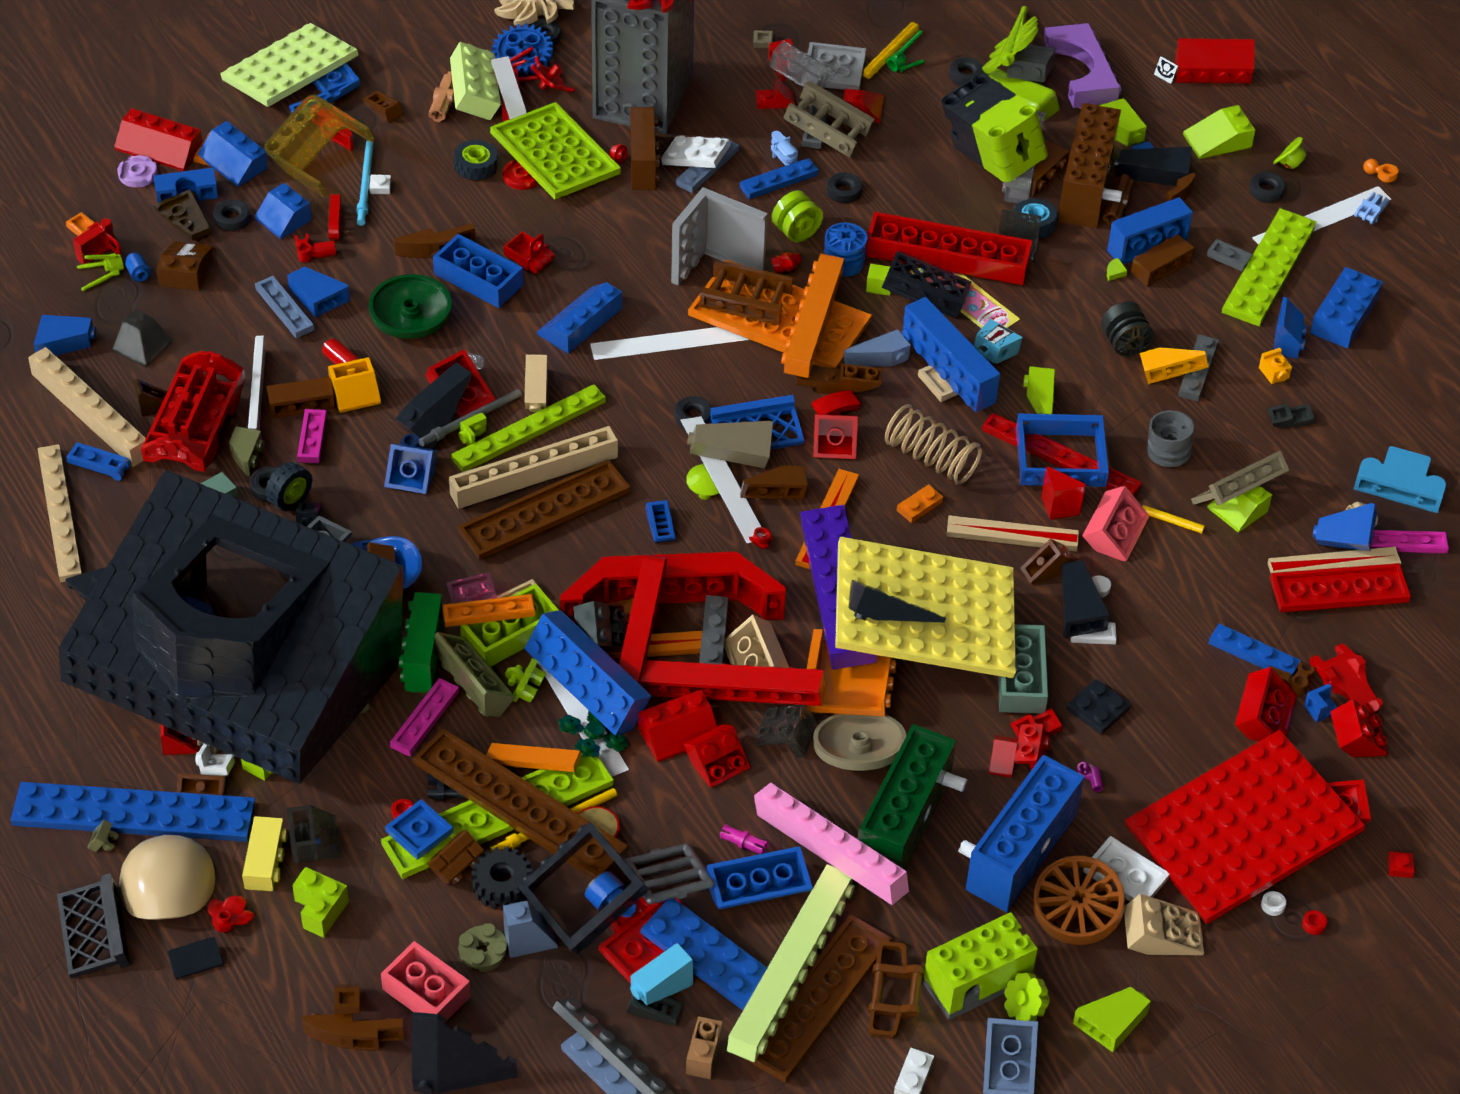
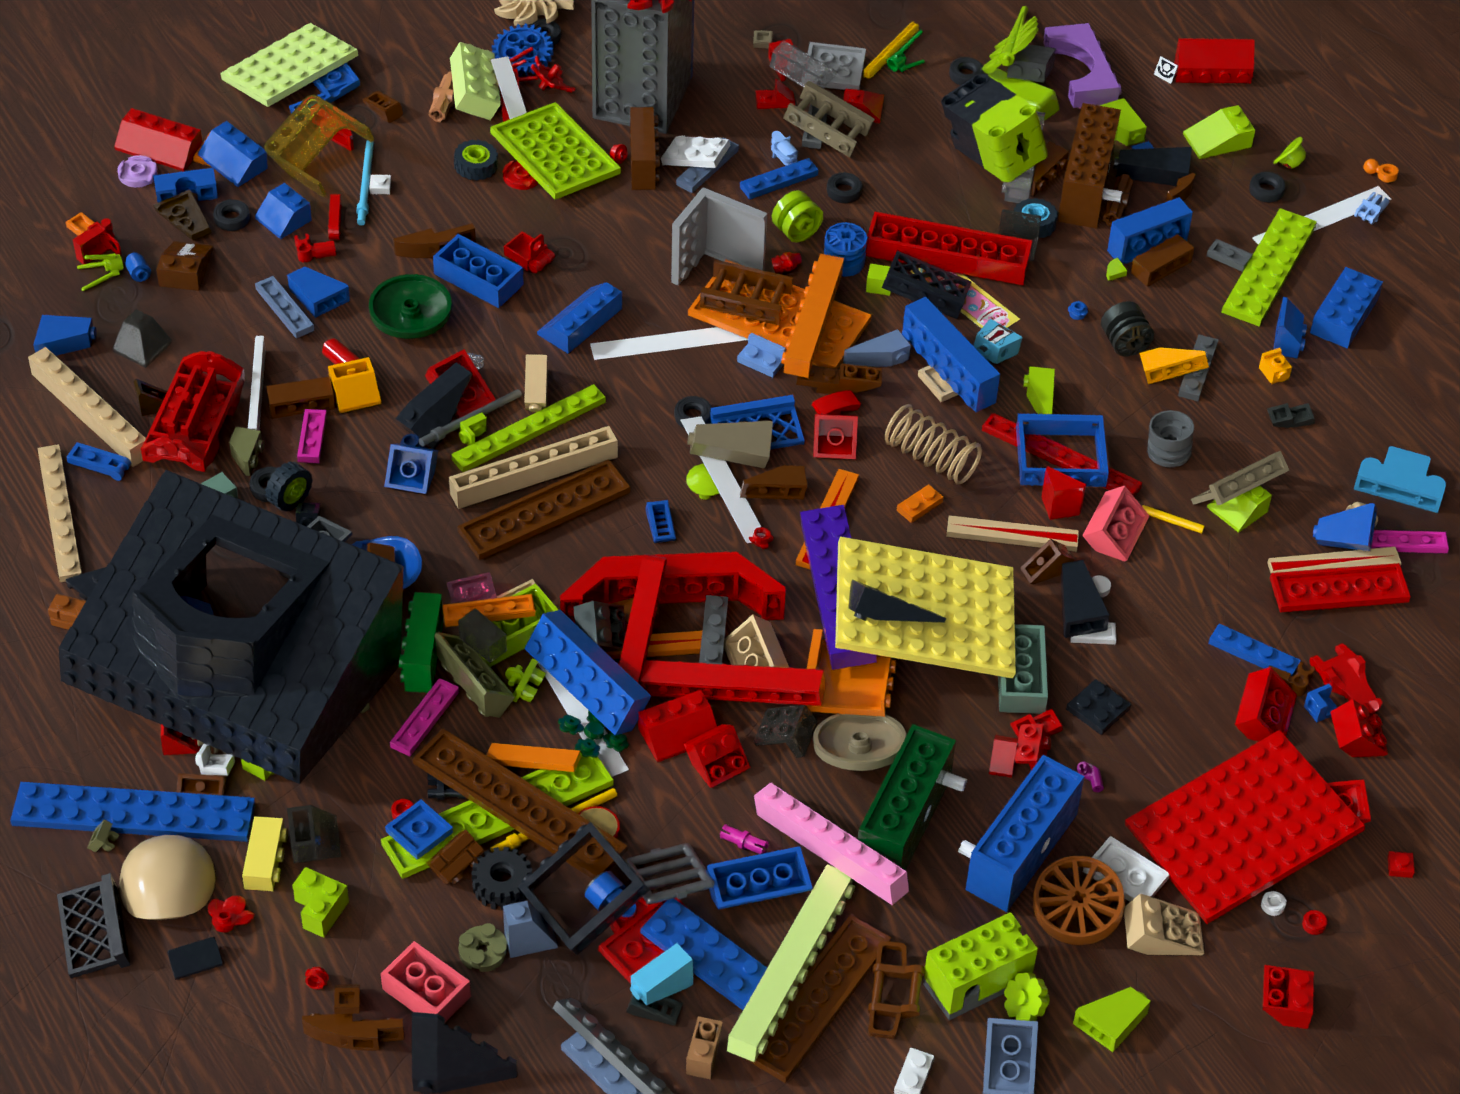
none -> dark orange brick [48,594,86,630]
none -> red plate [305,967,329,989]
none -> clear smoke brick [458,608,507,663]
none -> medium blue bracket [737,333,786,378]
none -> blue plate [1068,301,1088,320]
none -> red slope [1262,965,1314,1029]

